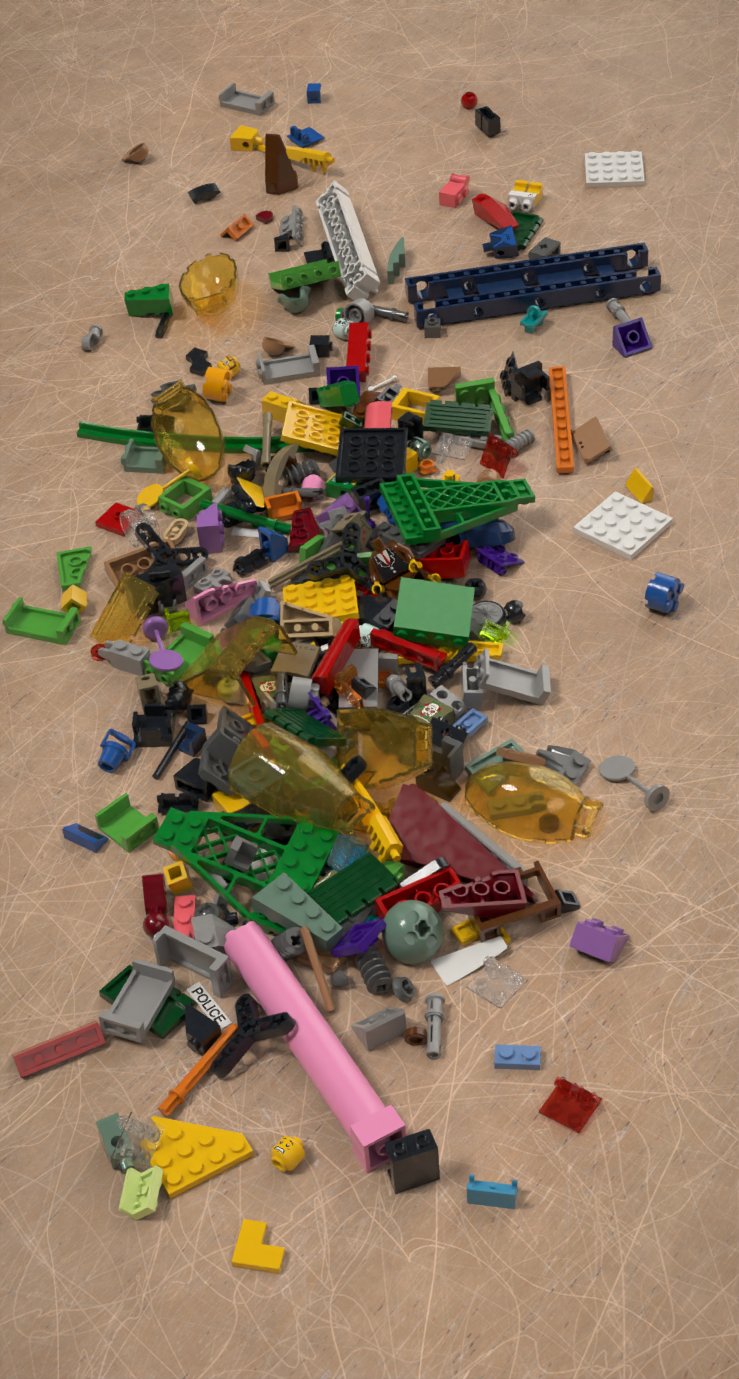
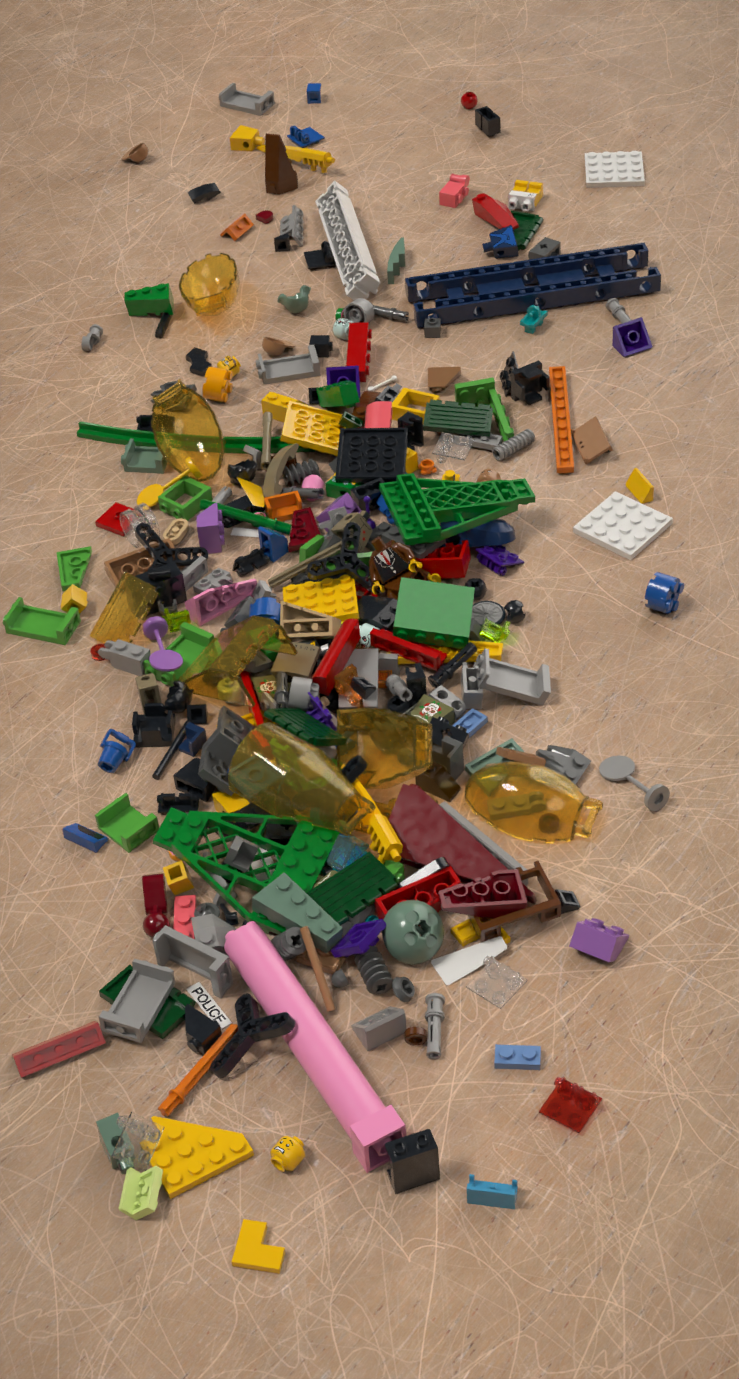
black hinge [231,484,256,513] -> none
bright green panel [268,259,342,290] -> none
sand green head [407,437,432,461] -> none
clear red hinge [480,433,518,479] -> none

